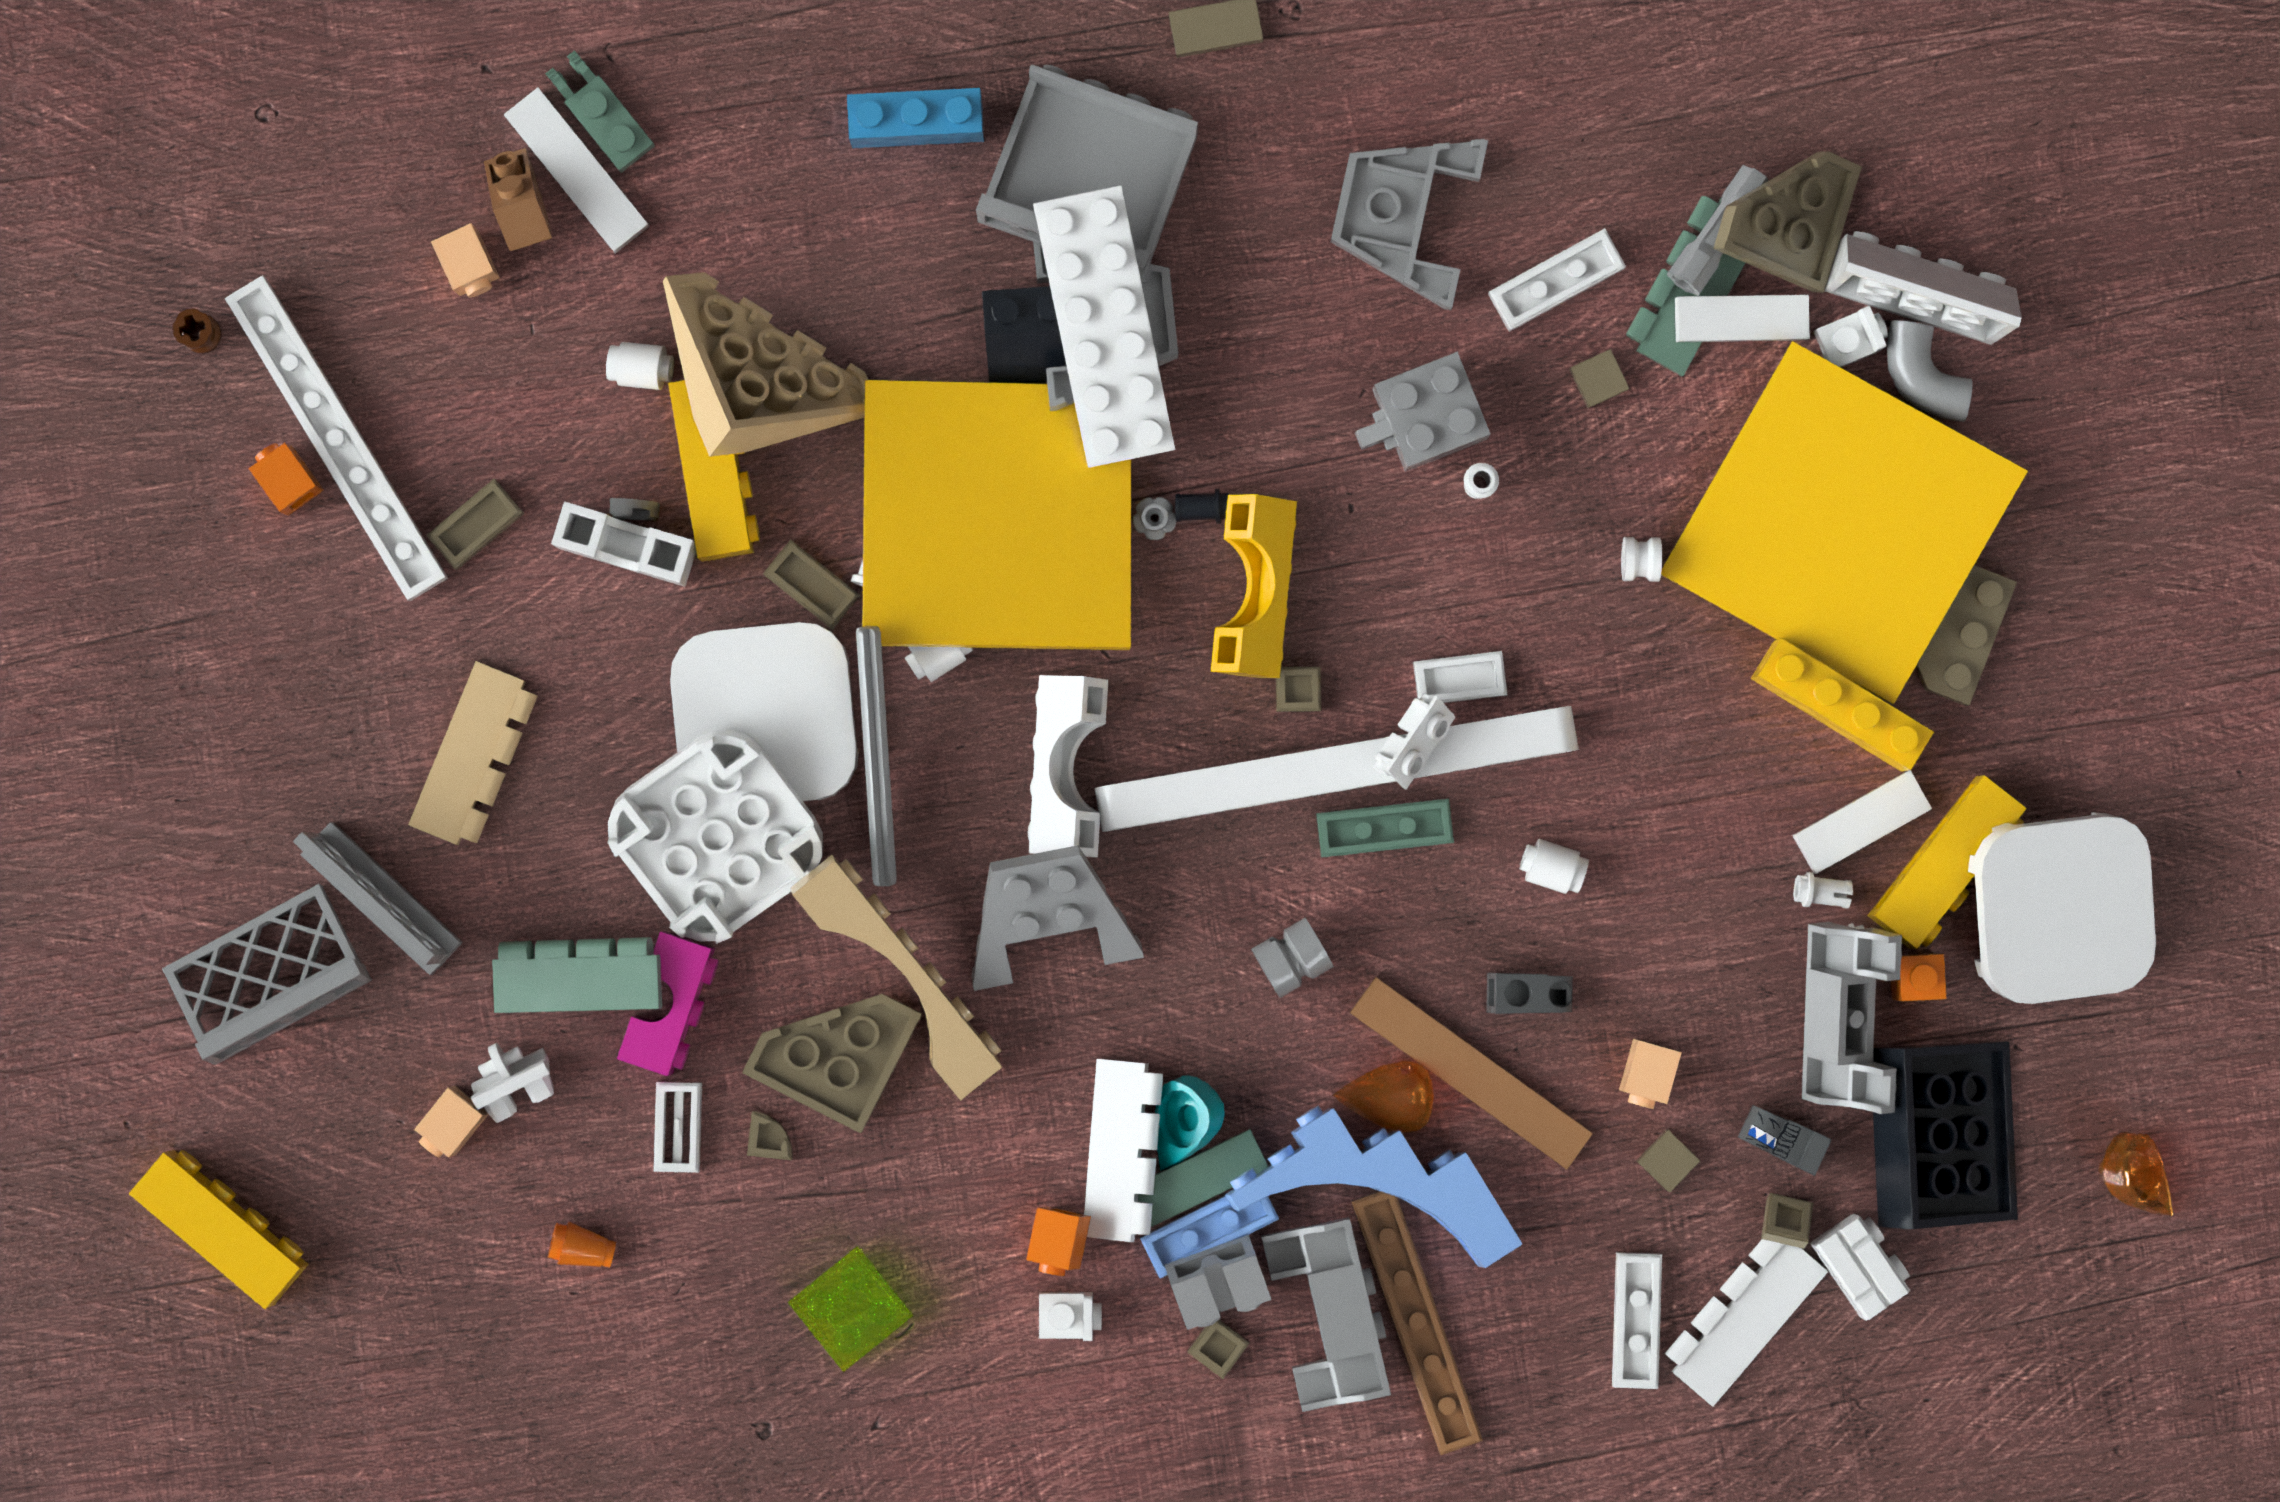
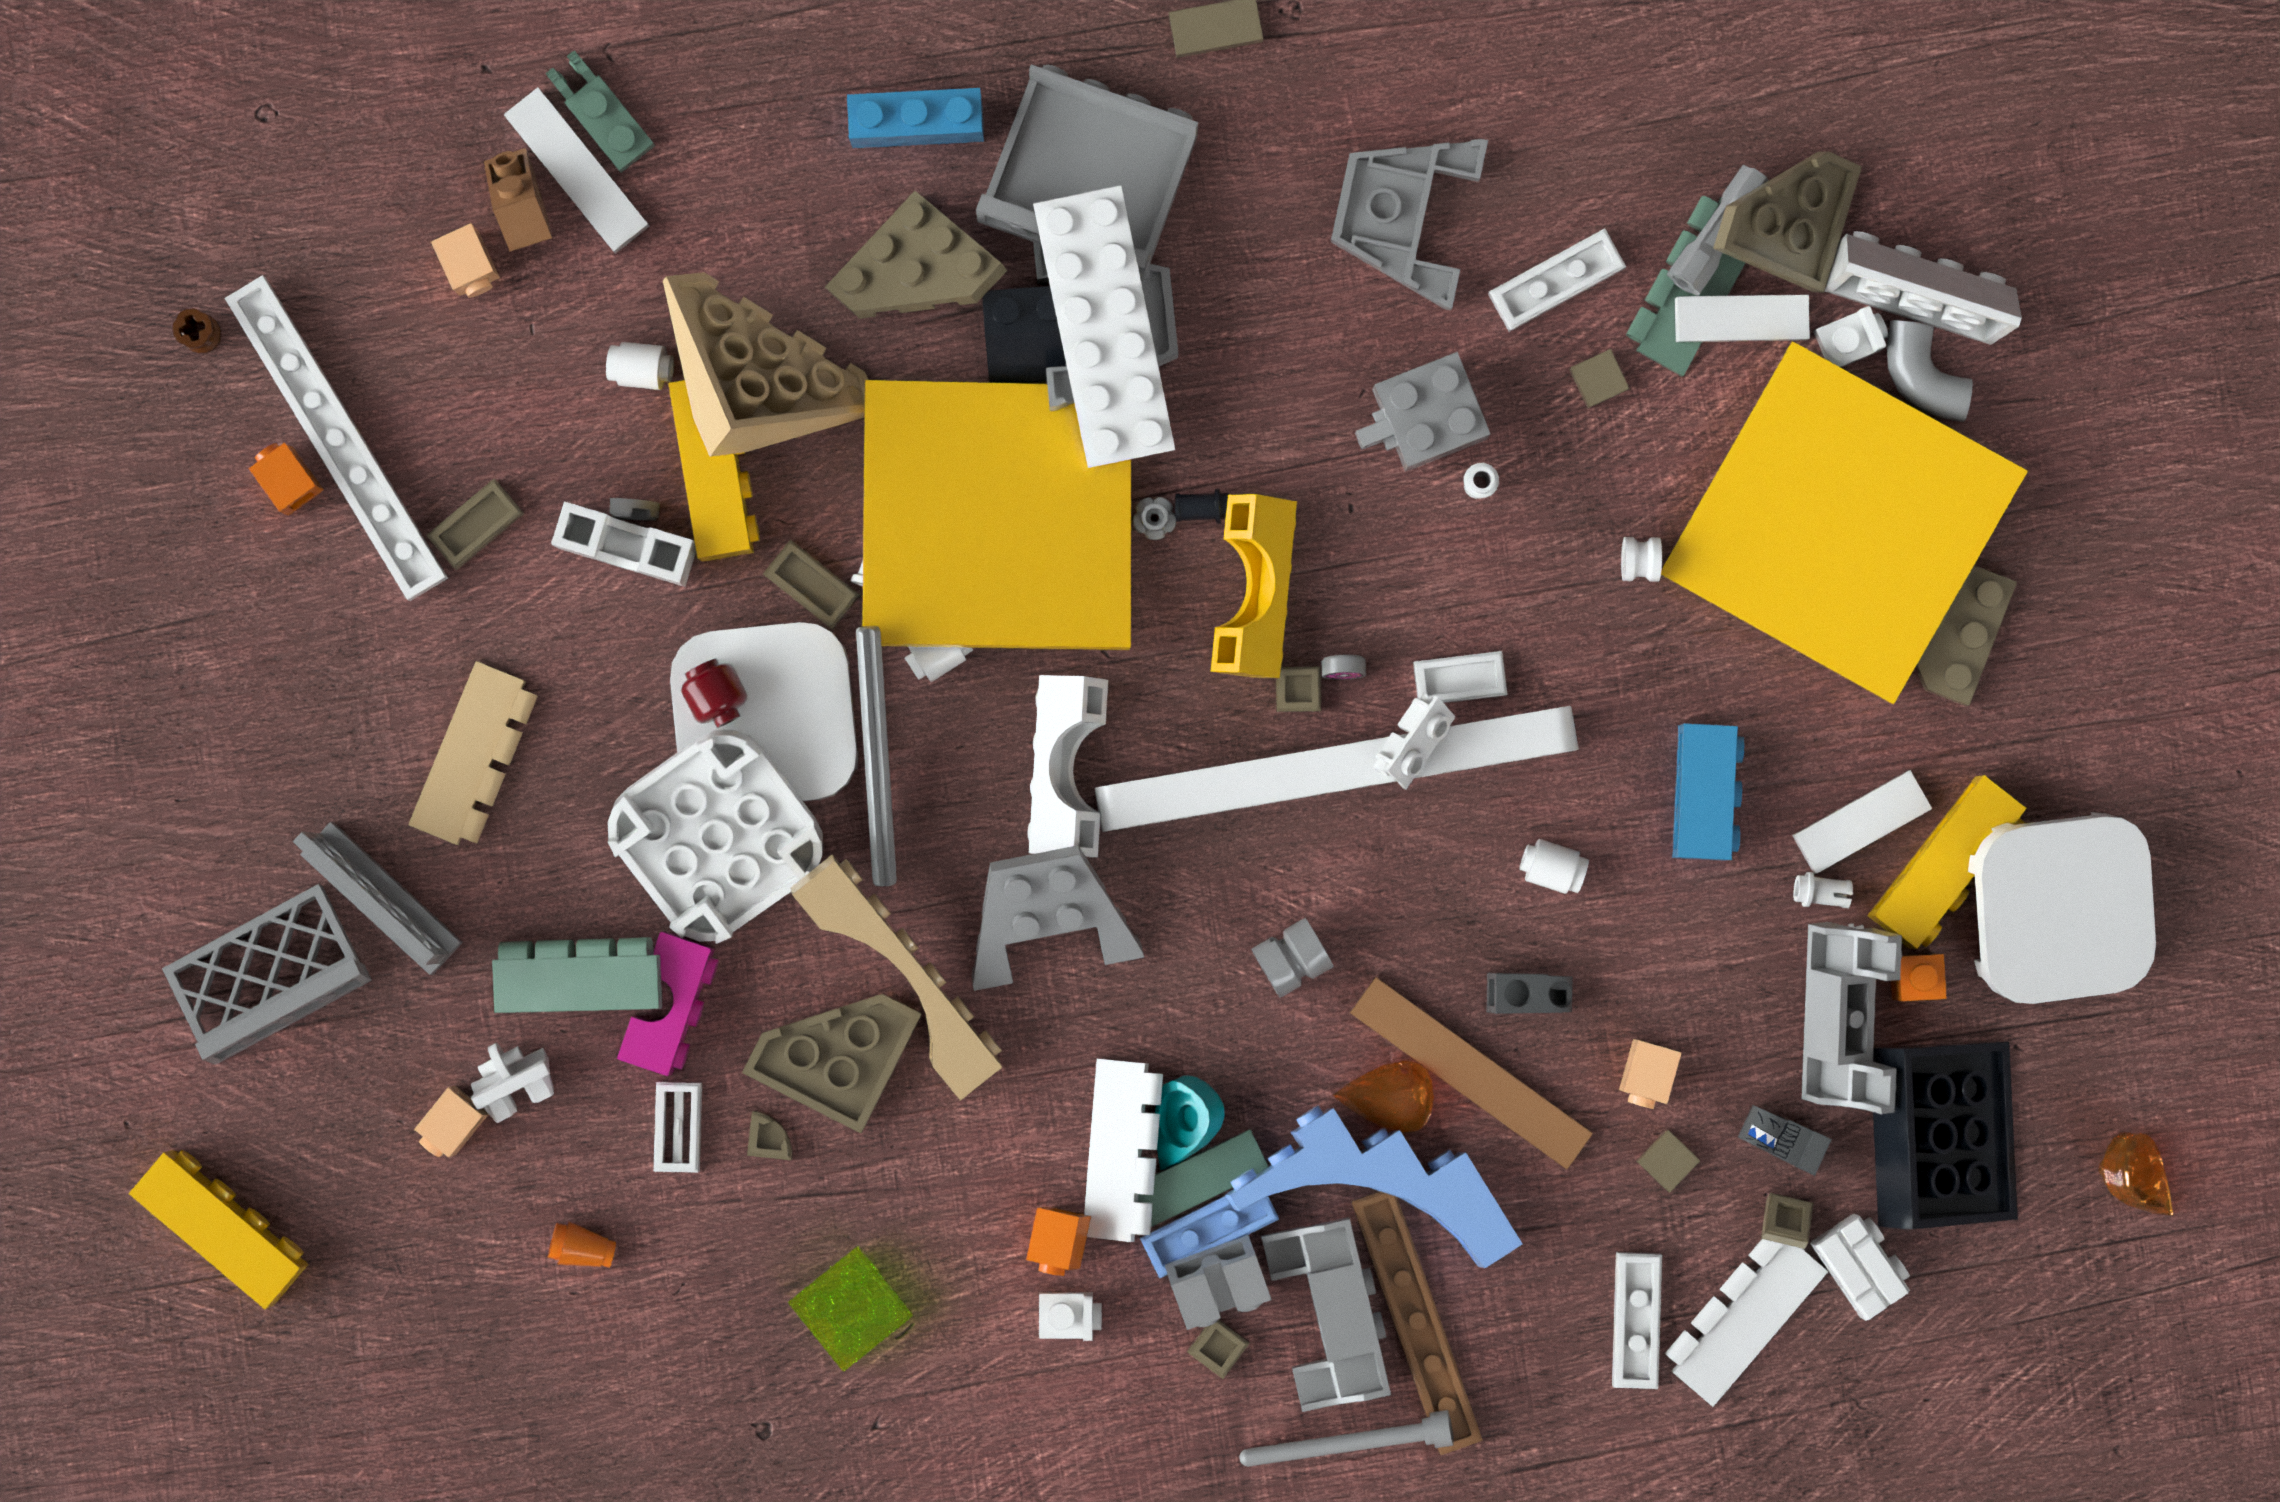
sand green tile [1316,799,1454,858] -> none
yellow brick [1751,638,1934,772] -> none
none -> dark red head [681,658,748,728]
none -> dark tan plate [825,191,1007,319]
none -> light grey piece [1239,1410,1454,1467]
none -> light grey tile [1321,655,1366,680]
none -> dark azure brick [1672,723,1744,861]

